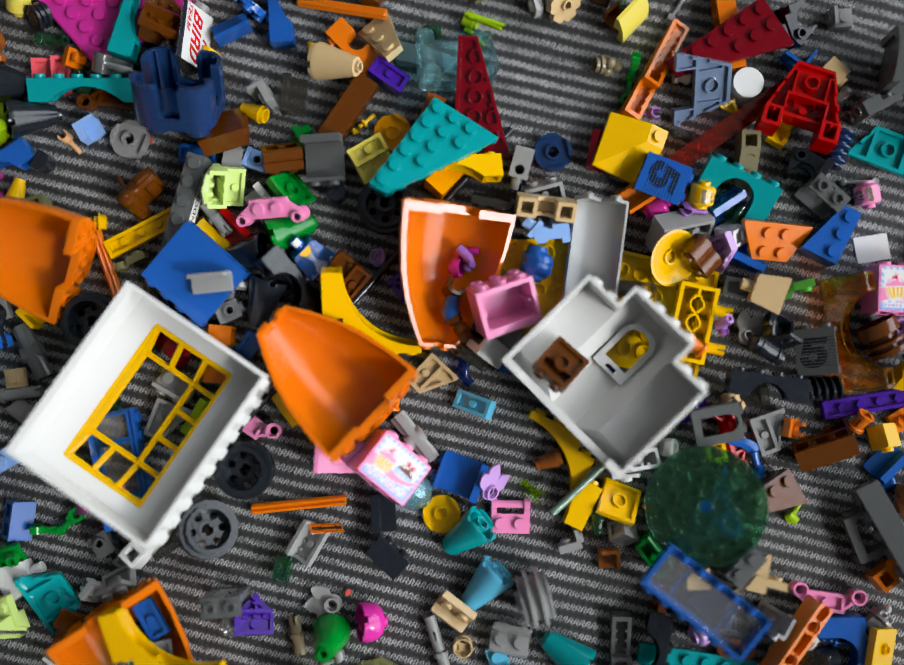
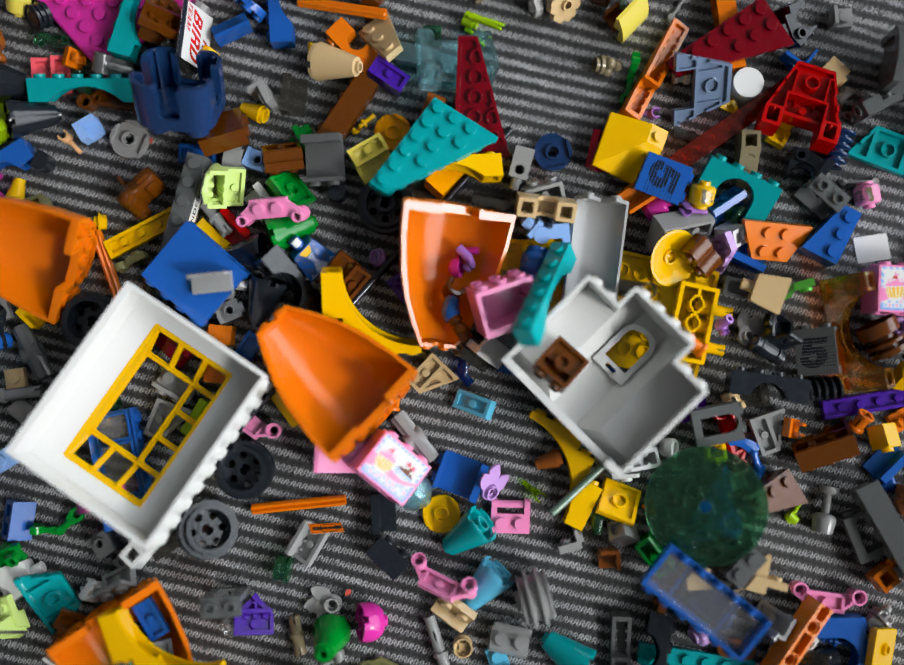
none -> bright pink plate [411,552,478,604]
none -> teal arch [512,242,577,347]
none -> light grey piece [811,484,840,535]

